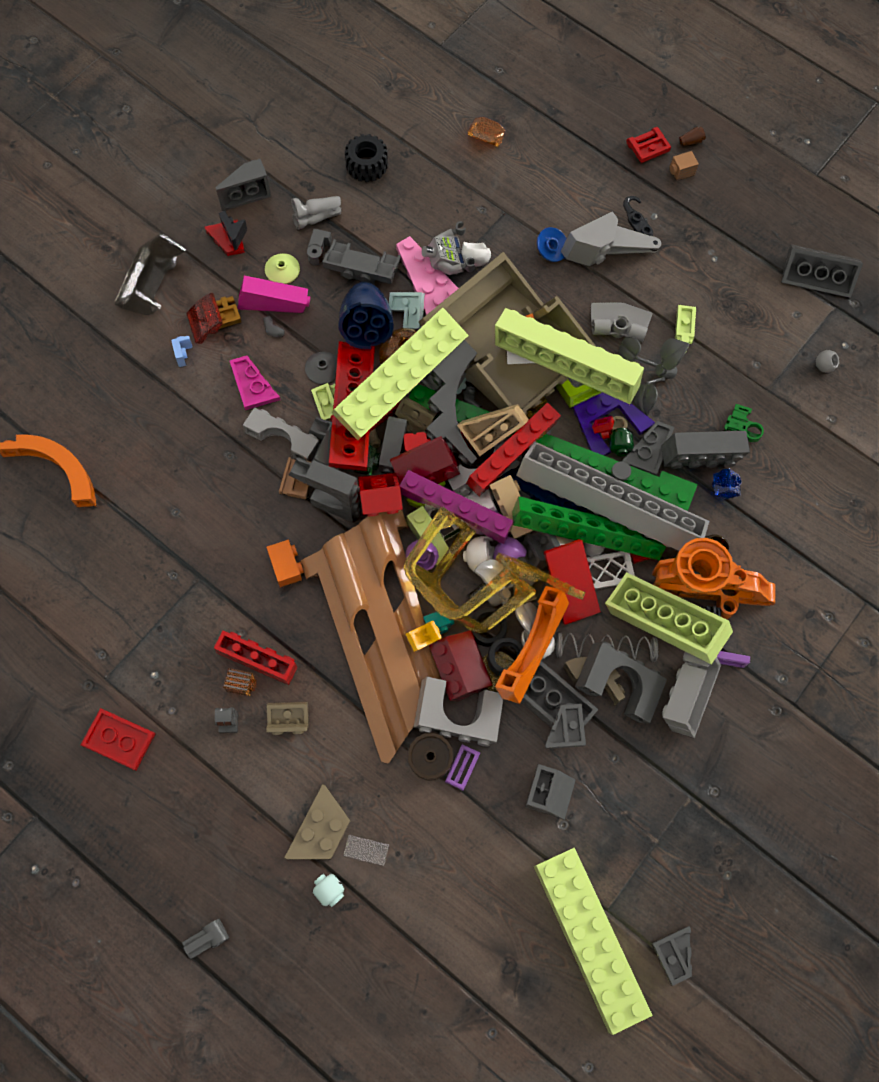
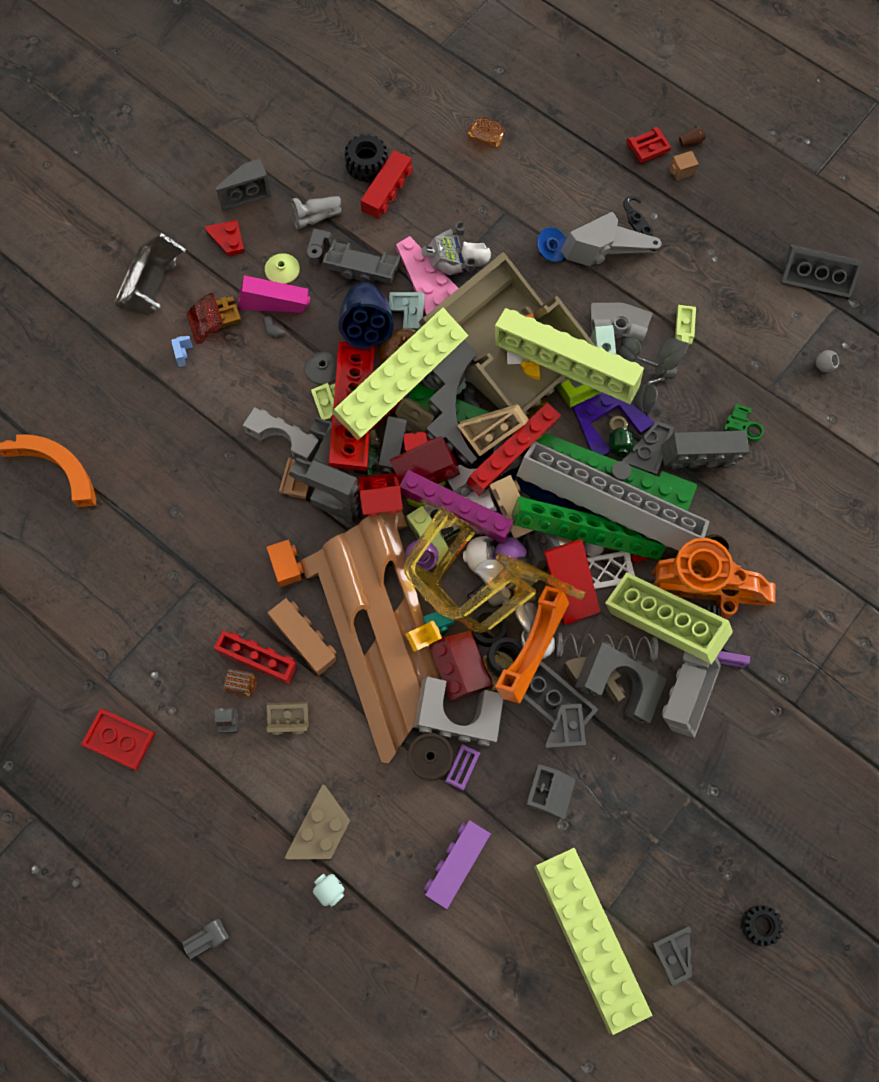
black slope [219,211,247,250] -> none
dark pink wing [229,356,280,410] -> none
clear tile [343,835,389,866] -> none
red tile [592,416,614,439] -> none
clear blue brick [712,469,742,500] -> none
none -> medium nougat brick [267,598,337,676]
none -> red brick [360,150,413,219]
none -> medium lavender brick [424,820,491,910]
none -> yellow tile [521,361,540,380]
none -> light aqua torso [590,325,616,354]
none -> black tyre [741,905,784,946]

